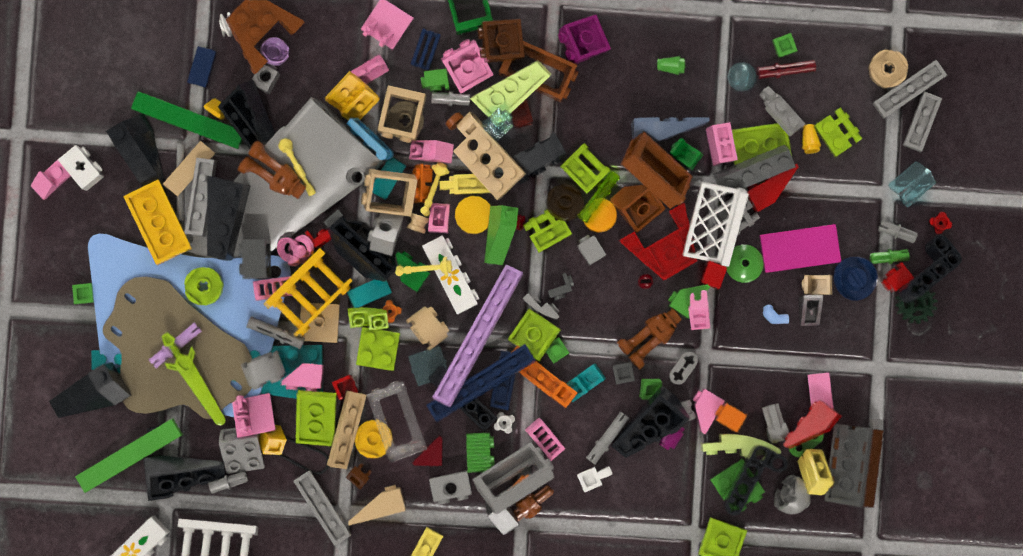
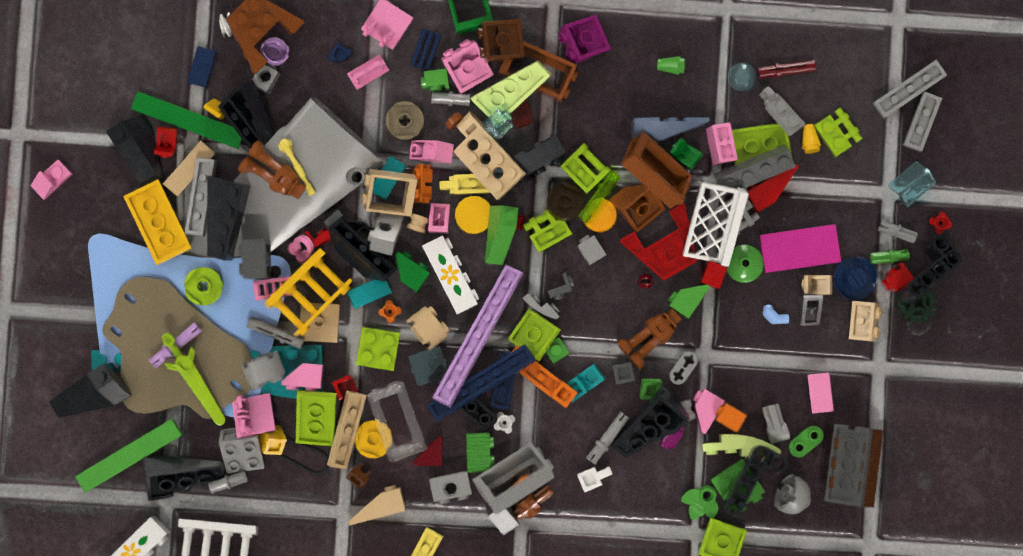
white brick [58,145,104,191] -> none
bright green plate [72,283,94,304] -> none
bright pink piece [277,237,306,266] -> none
light grey plate [293,470,351,546] -> none
yellow slope [325,71,380,121] -> none
dark azure plate [346,118,394,160] -> none
lime slope [348,308,389,330] -> none
tan window [378,85,426,143] -> none
light yellow piece [395,257,452,276] -> none
light yellow piece [420,162,450,216] -> none
bright pink slope [525,418,566,461] -> none
bright pink hinge [689,290,710,330] -> none
bright green plate [772,33,797,58] -> none
slope [783,400,842,449] -> none
light yellow brick [797,449,834,495] -> none
tan plate [868,50,908,89] -> none
none -> red bracket [154,126,178,158]
none -> dark blue tile [327,43,353,62]
none -> bright green plate [681,485,718,520]
none -> tan bracket [849,301,882,342]

